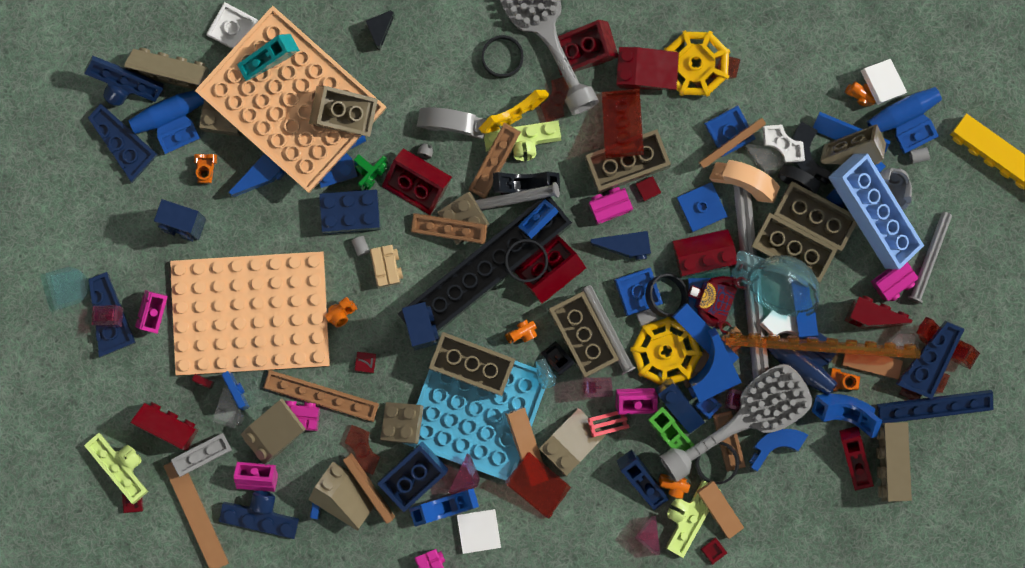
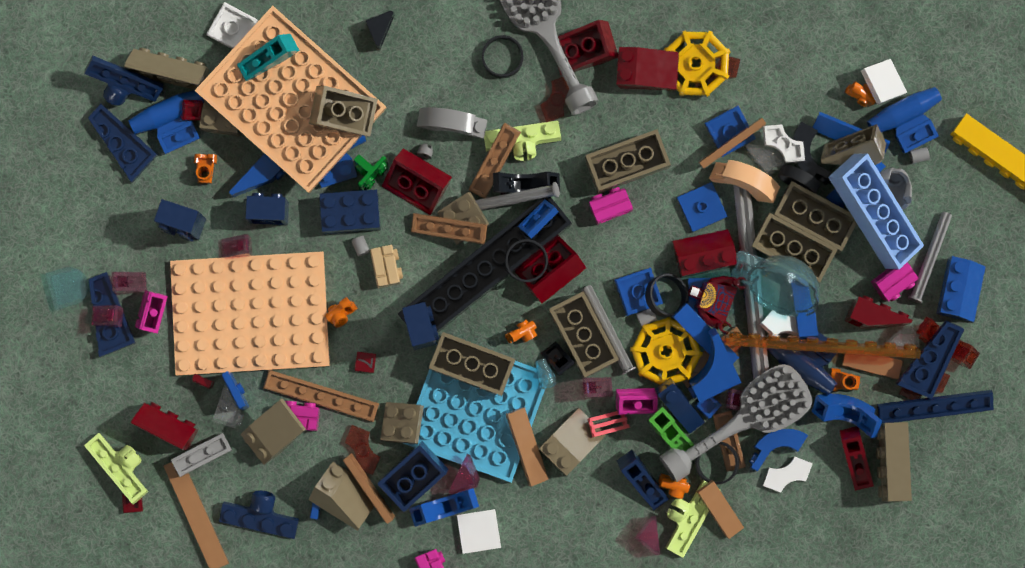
dark pink brick [234,462,278,492] -> none
yellow tile [478,90,549,133] -> none
clear red piece [505,452,571,519] -> none
dark blue slope [590,231,651,261] -> none
clear red tile [602,89,644,158] -> none
dark red tile [636,176,661,202] -> none
dark red tile [700,537,727,565] -> none
none -> clear pink slope [112,272,147,294]
none -> dark red tile [181,100,203,120]
none -> clear pink slope [222,234,252,258]
none -> dark blue brick [246,193,289,225]
none -> white tile [762,457,813,493]
none -> blue slope [936,256,985,323]

